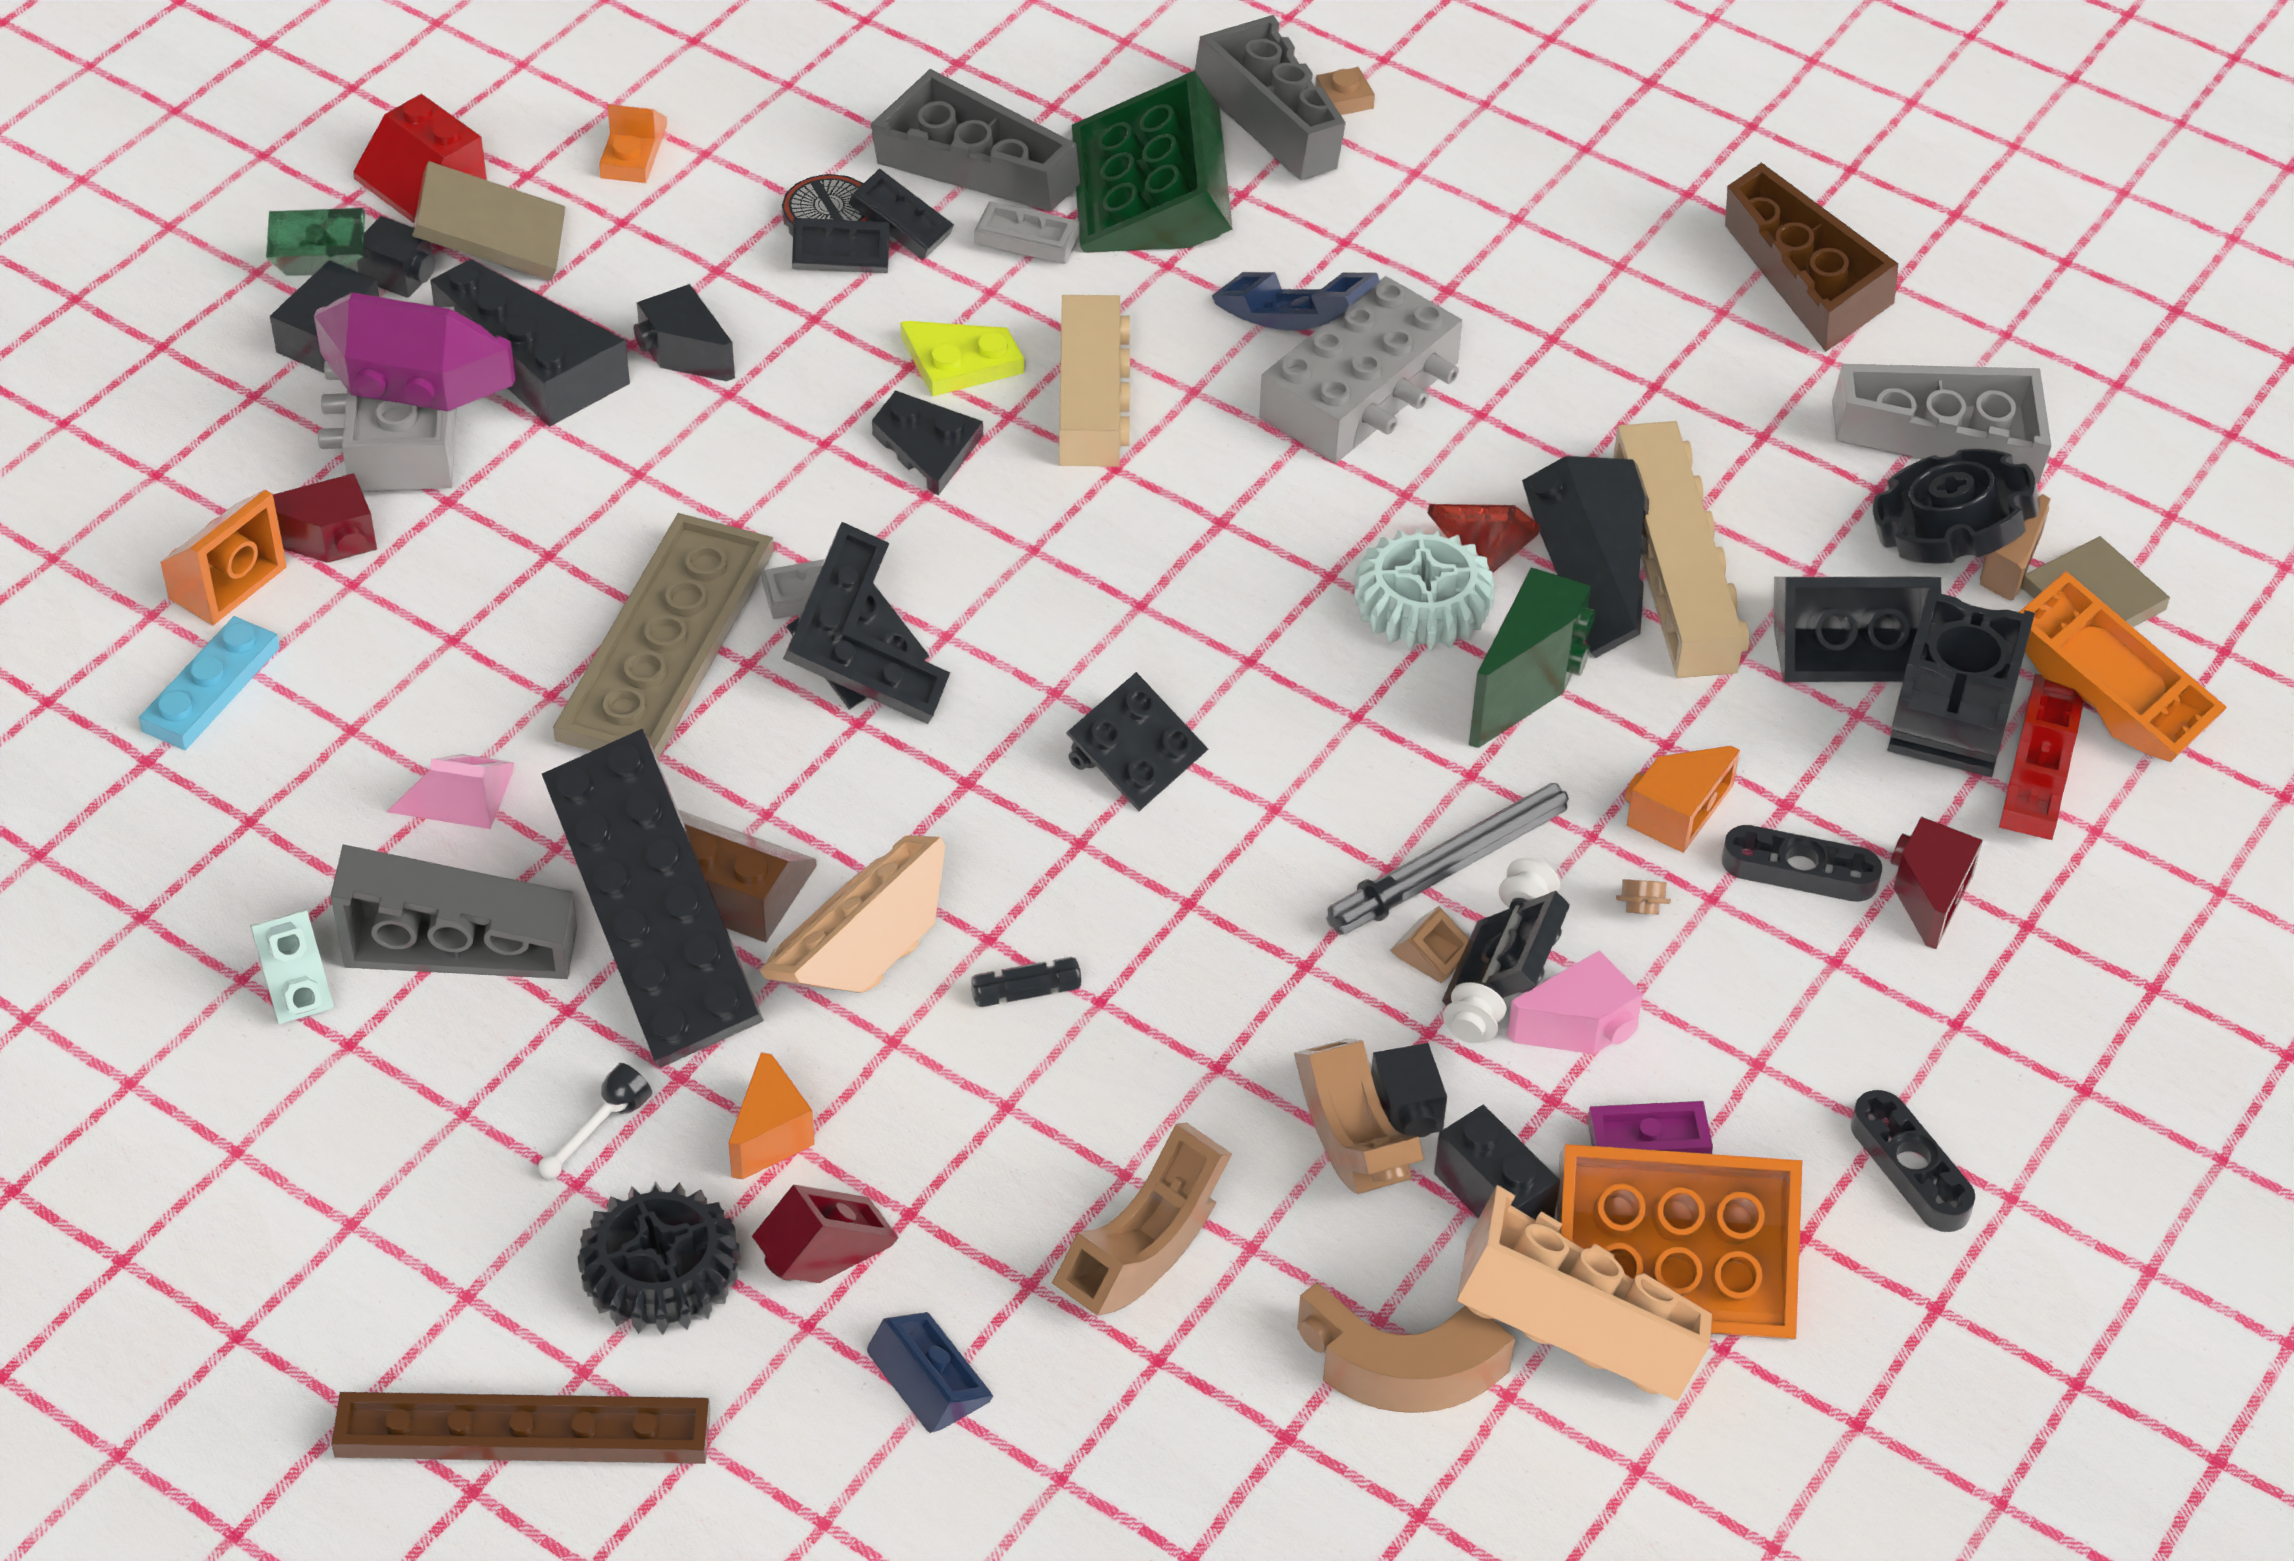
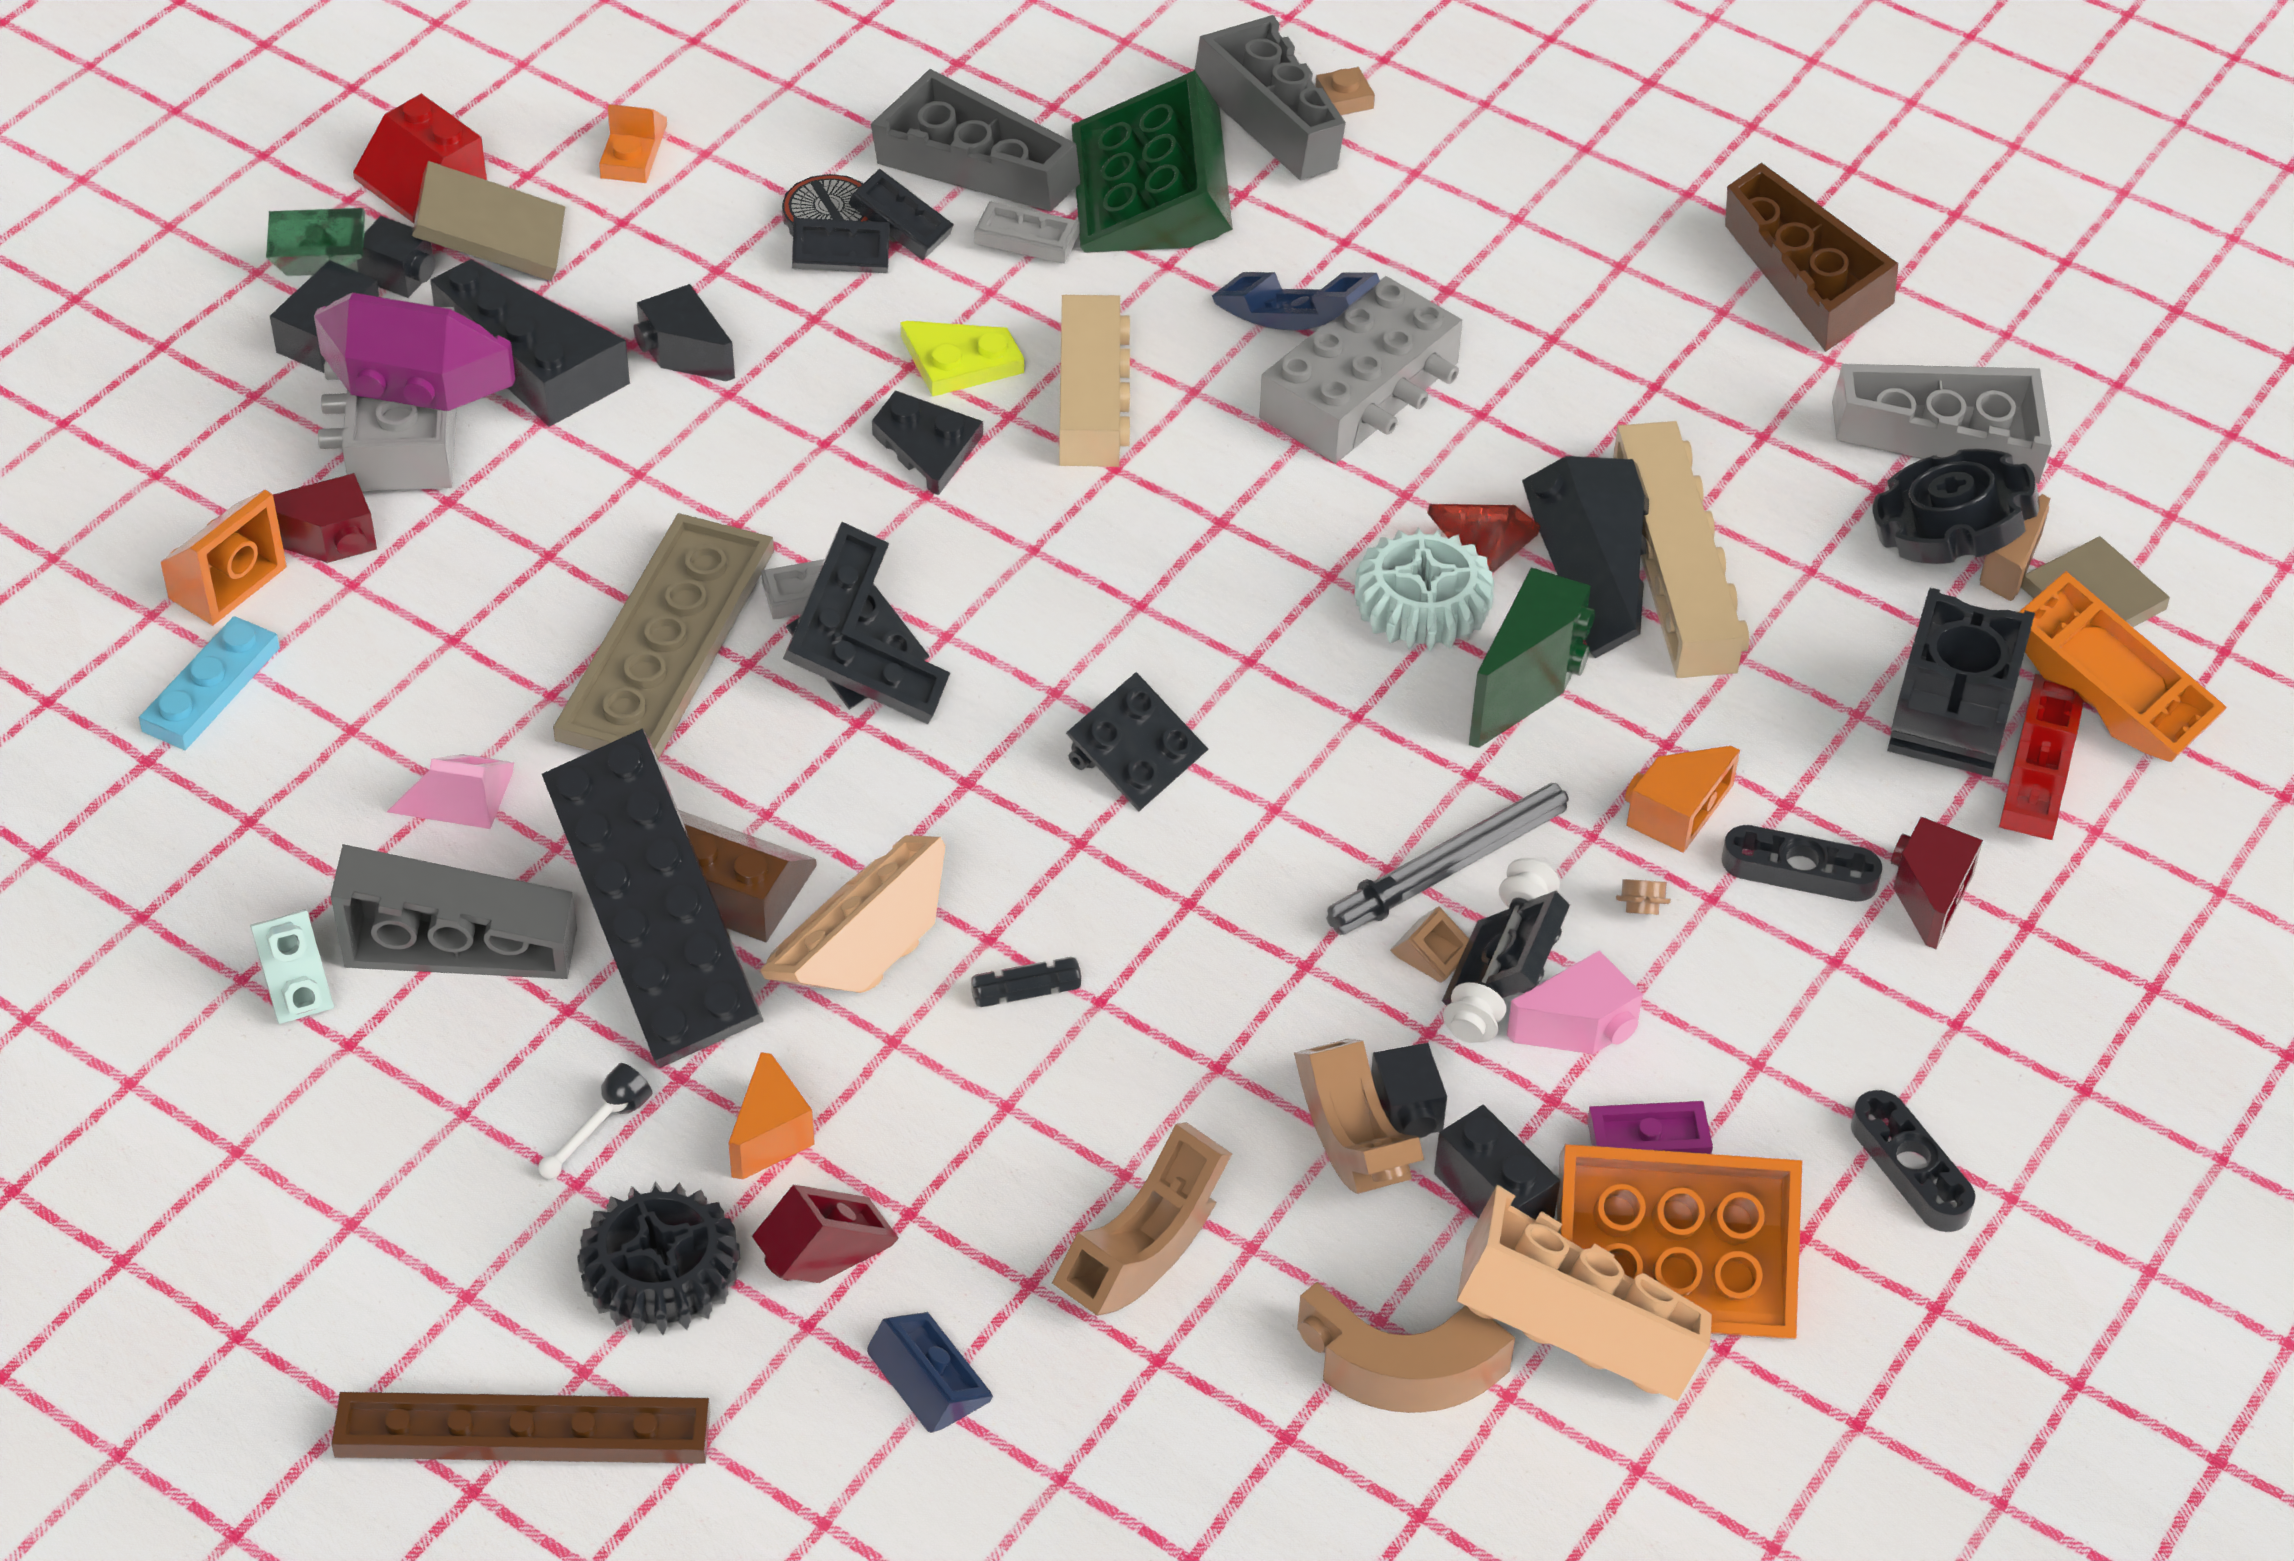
black slope [1774,576,1942,682] -> none

